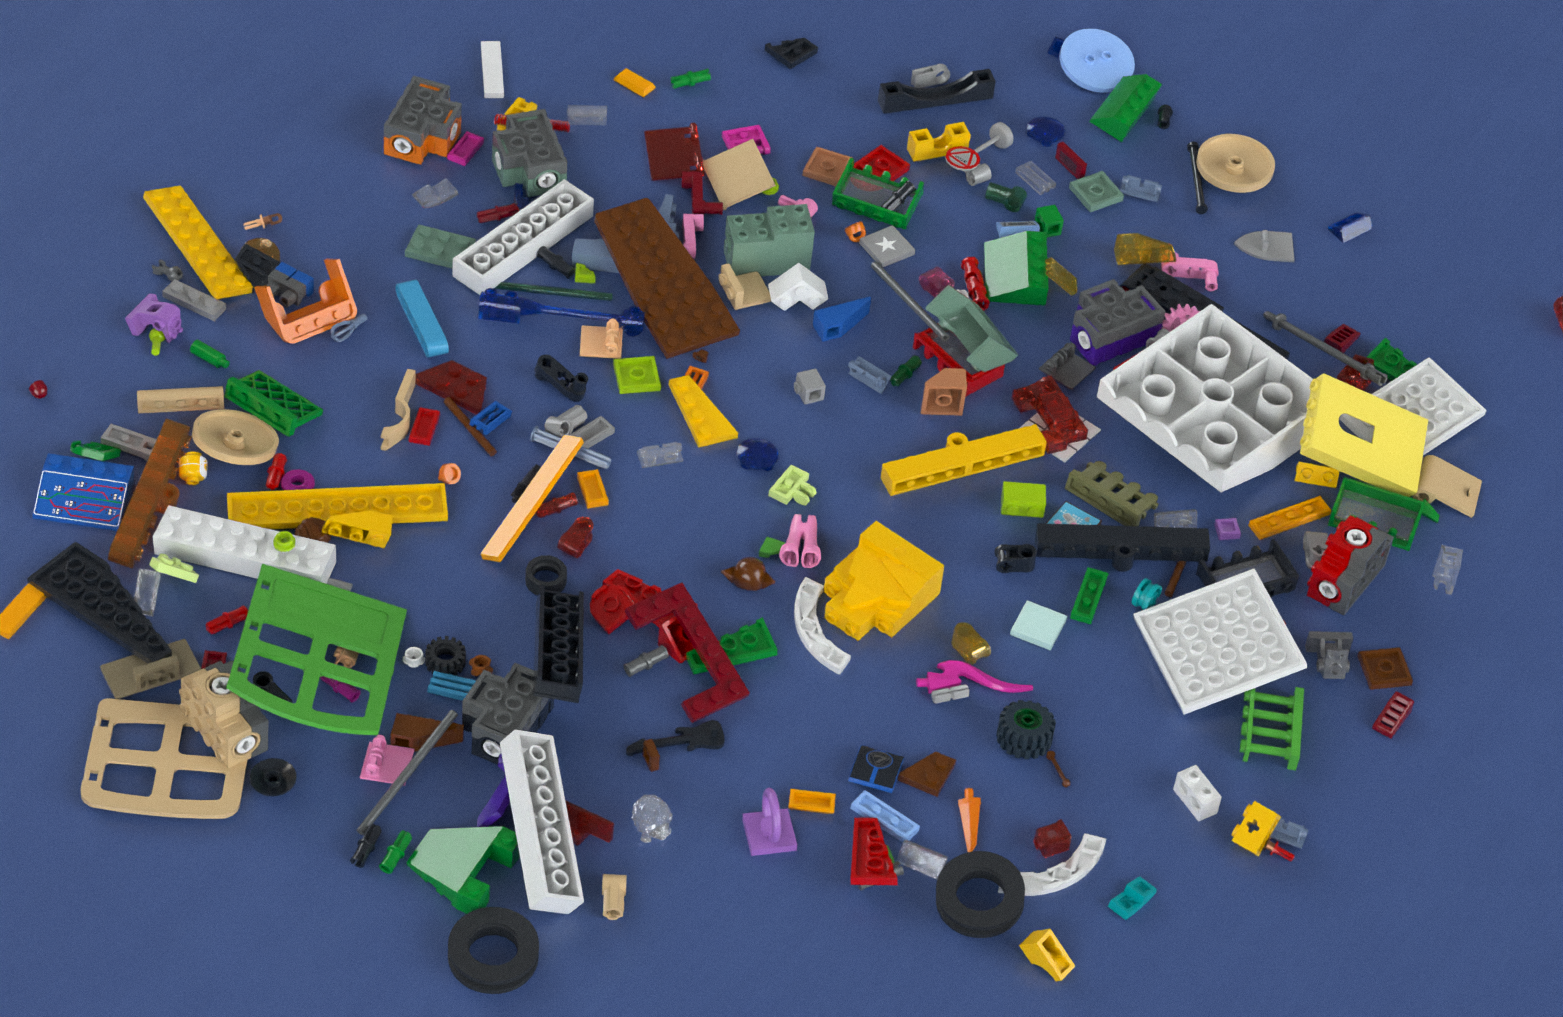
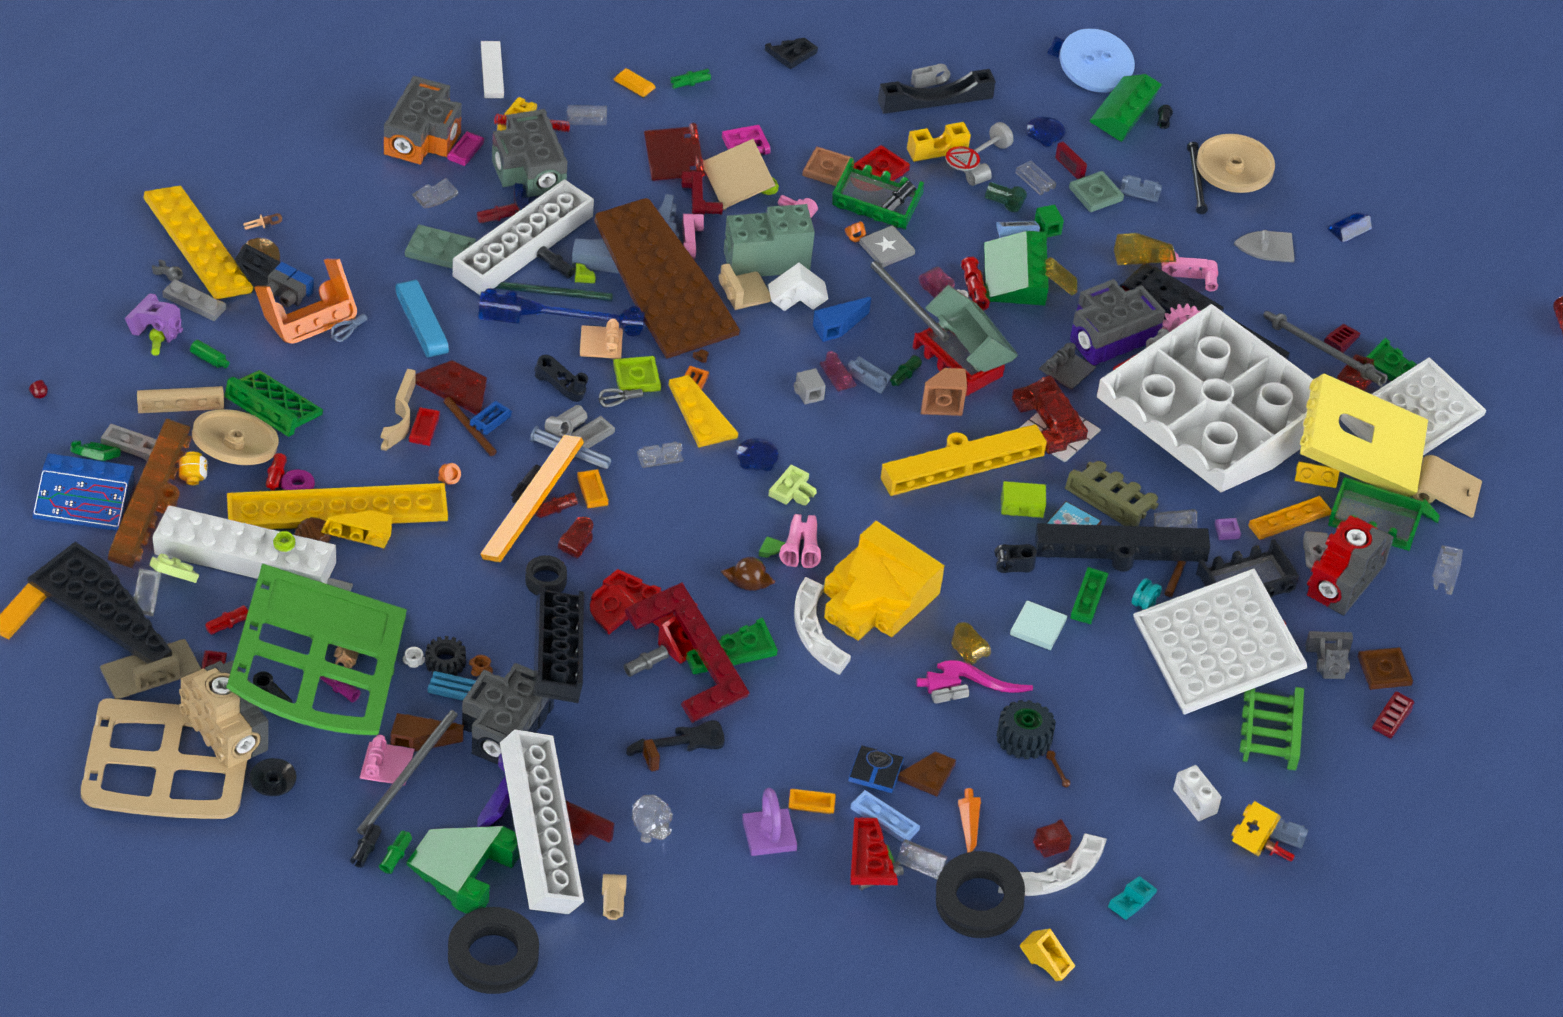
none -> dark grey piece [598,388,643,407]
none -> clear pink hinge [820,351,857,392]

